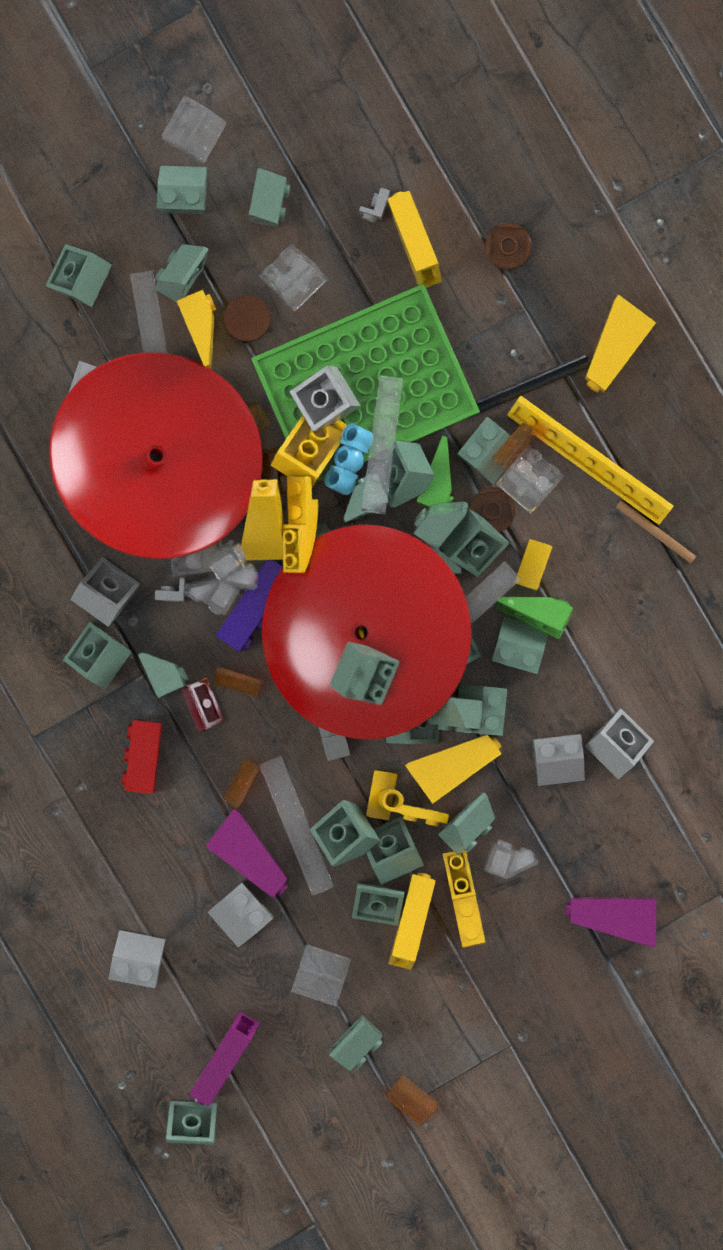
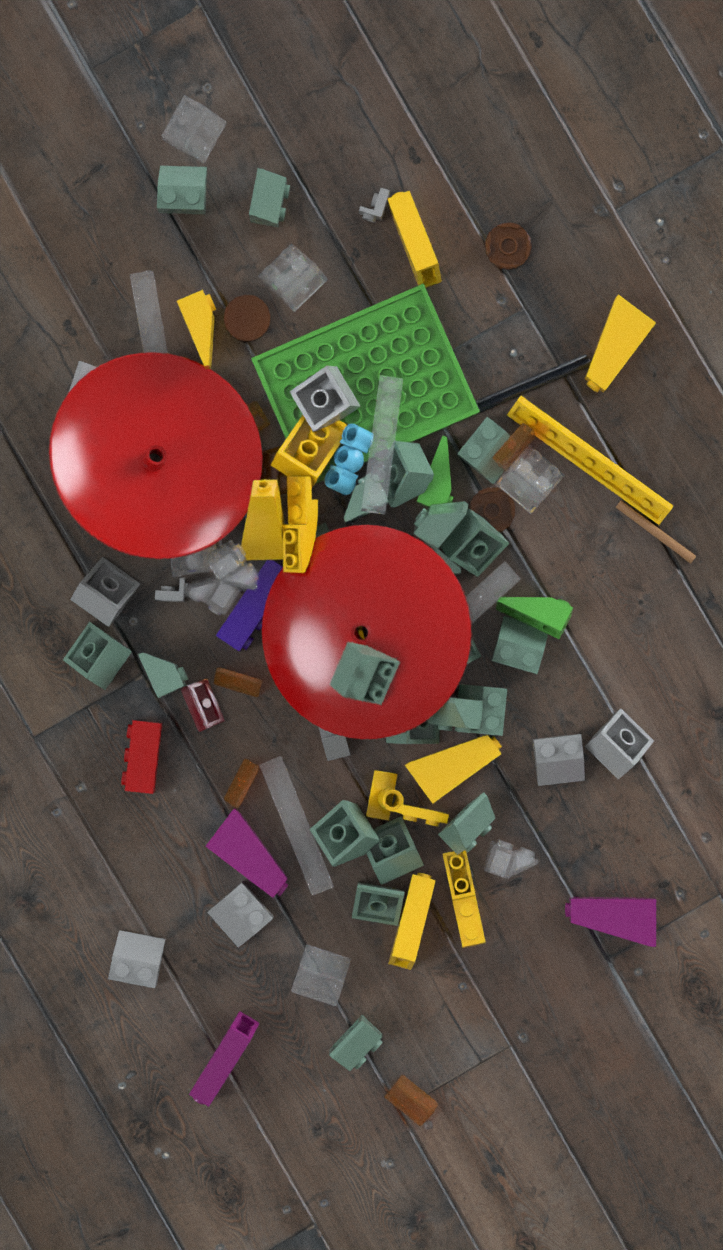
sand green slope [46,244,112,307] -> none
sand green slope [155,244,209,302] -> none
sand green slope [166,1101,217,1145] -> none
yellow slope [514,539,552,591] -> none

